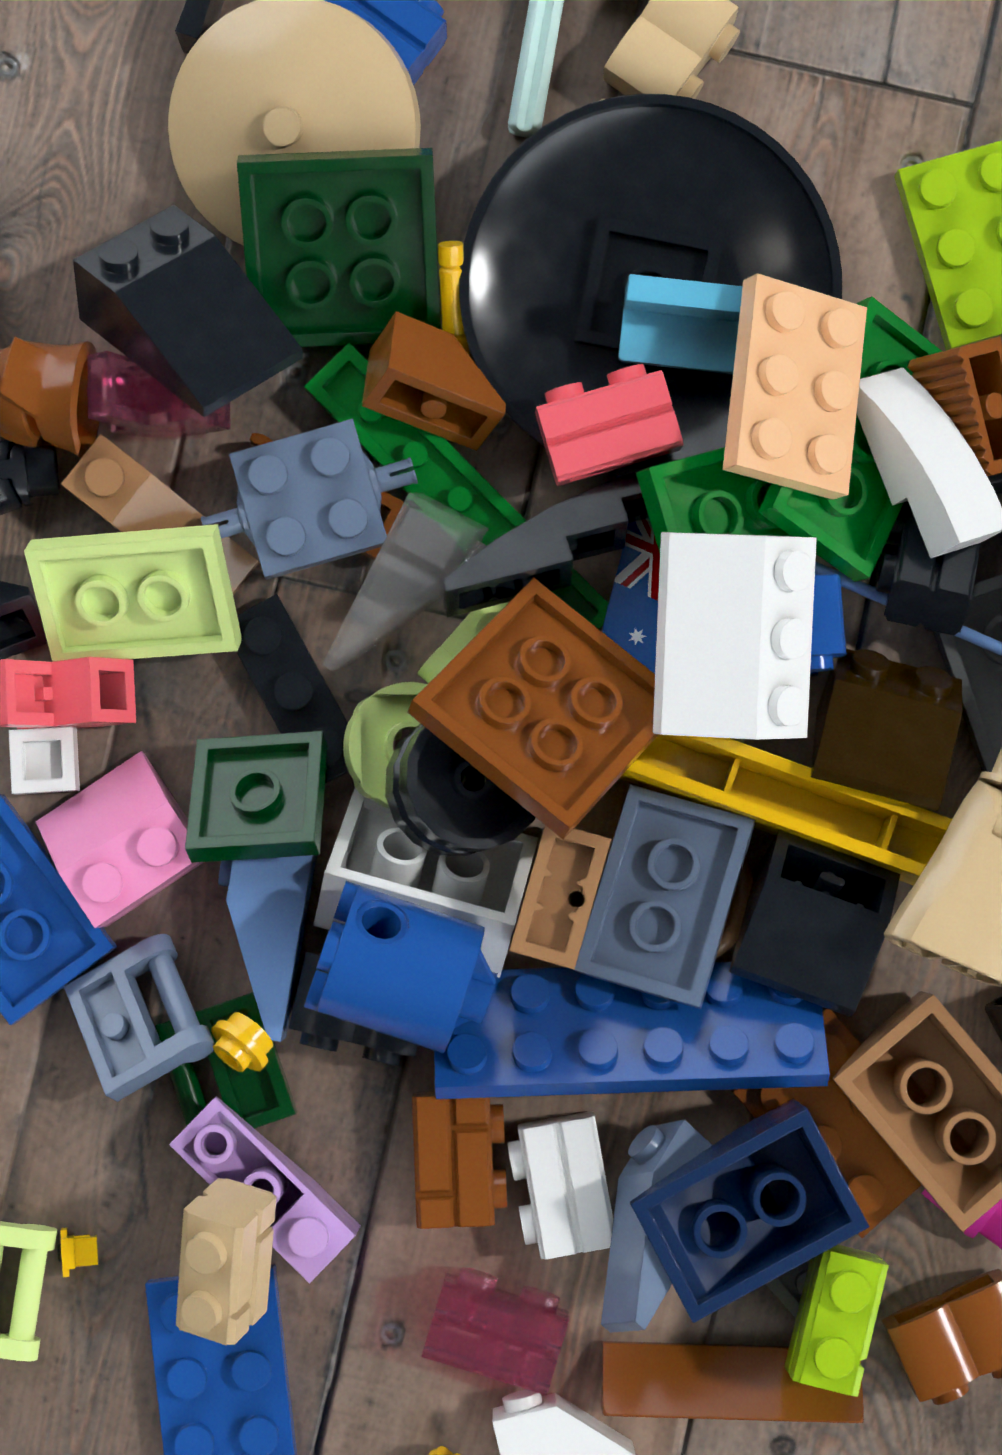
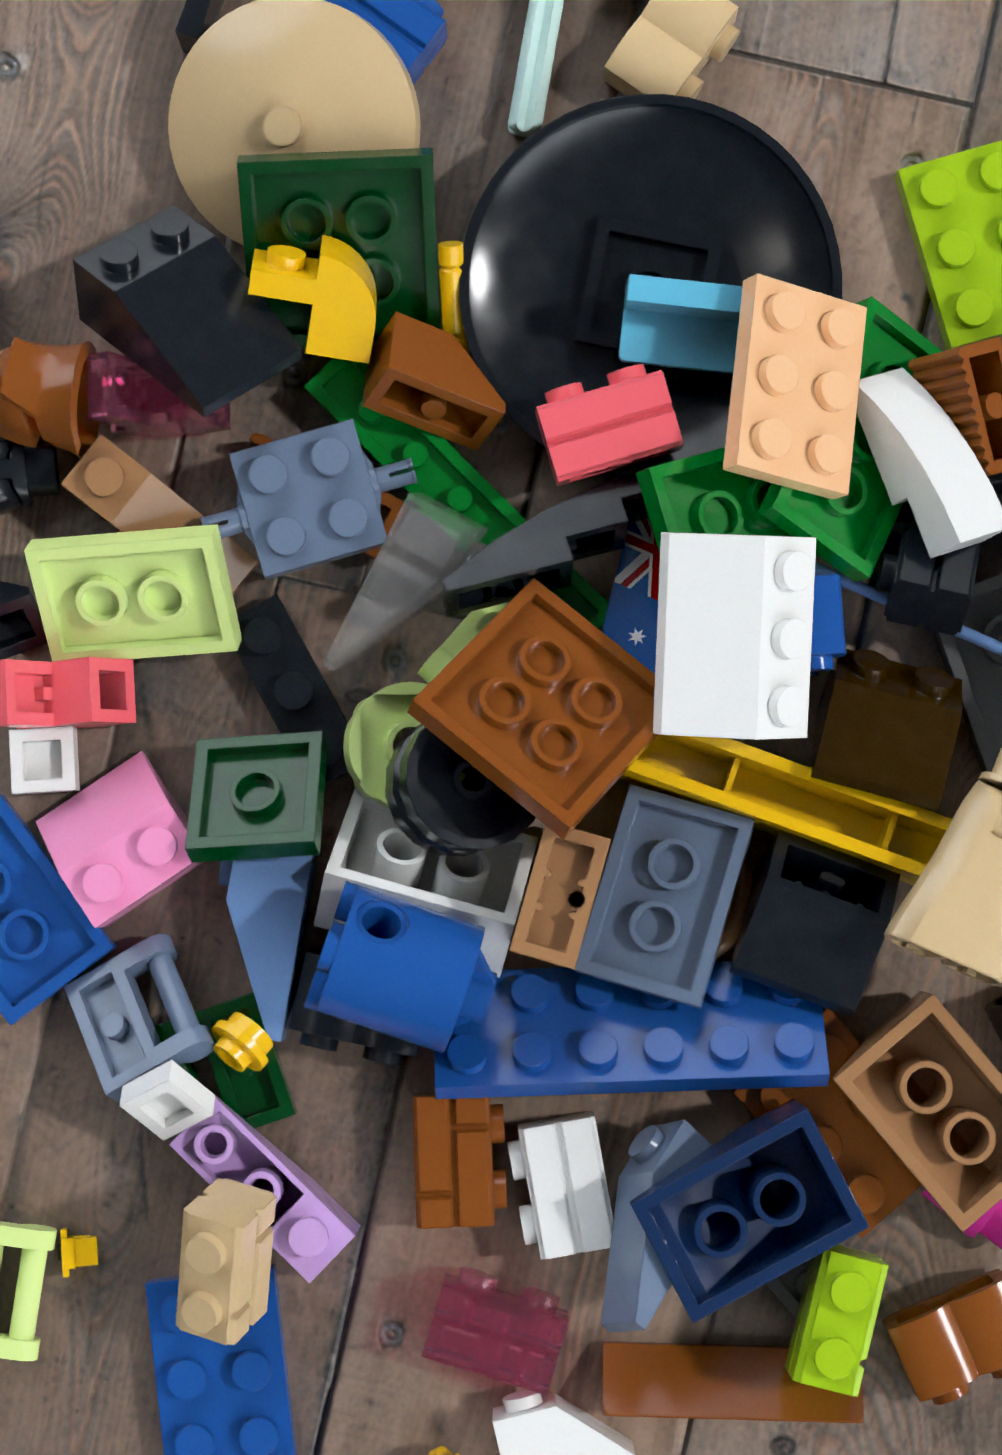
none -> white plate [119,1060,215,1141]
none -> yellow brick [248,235,377,364]

